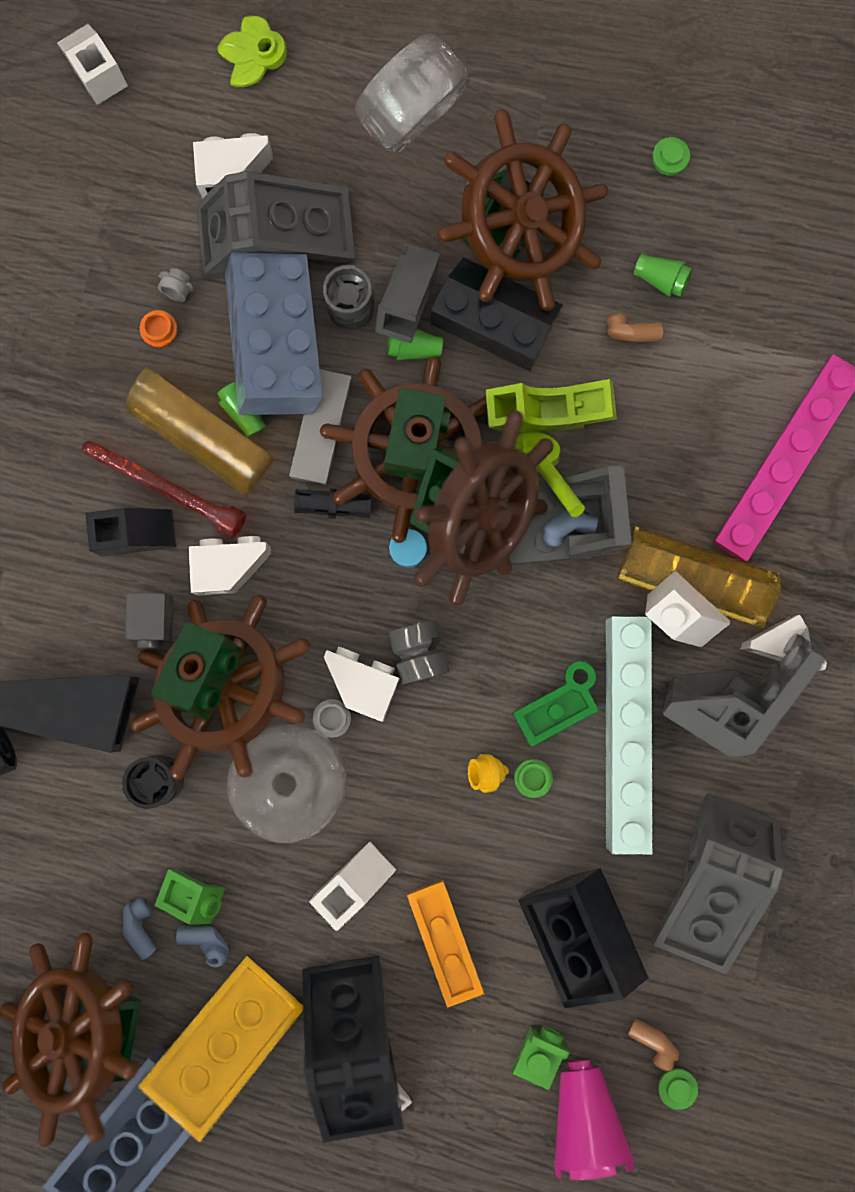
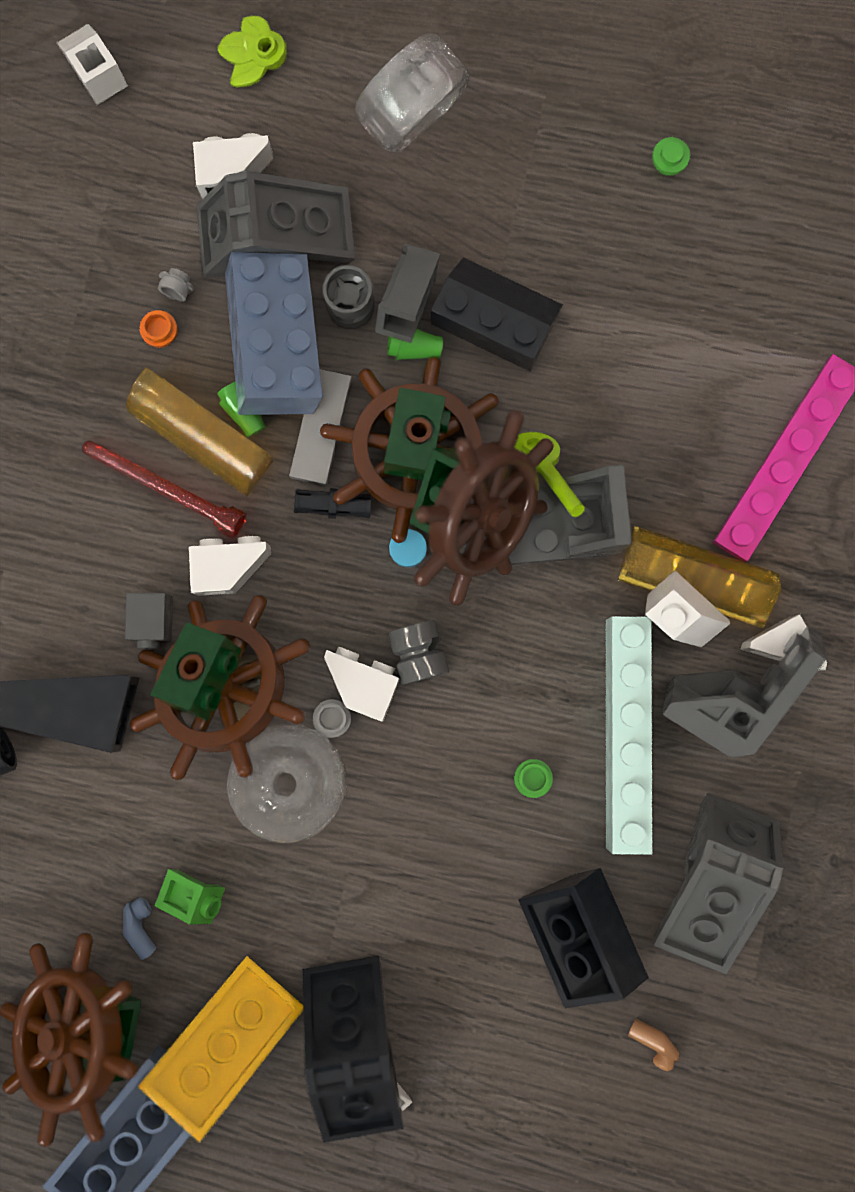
black slope [85,508,177,557] -> none
black wheel [122,755,184,809] -> none
sand blue arm [176,925,229,968] -> none
white slope [309,841,396,932] -> none
light orange plate [407,880,484,1008] -> none
reddish brown brick [438,109,608,312] -> none
yellow plate [468,754,509,793] -> none
lime arch [486,379,617,433] -> none
green hinge [512,661,599,747] -> none
bright green bracket [512,1026,570,1090] -> none
sand blue arm [543,511,598,547] -> none
dark pink cone [554,1059,635,1180] -> none
medium nougat arm [606,313,663,343] -> none
bright green cone [634,253,693,297] -> none
bright green plate [658,1068,698,1110] -> none

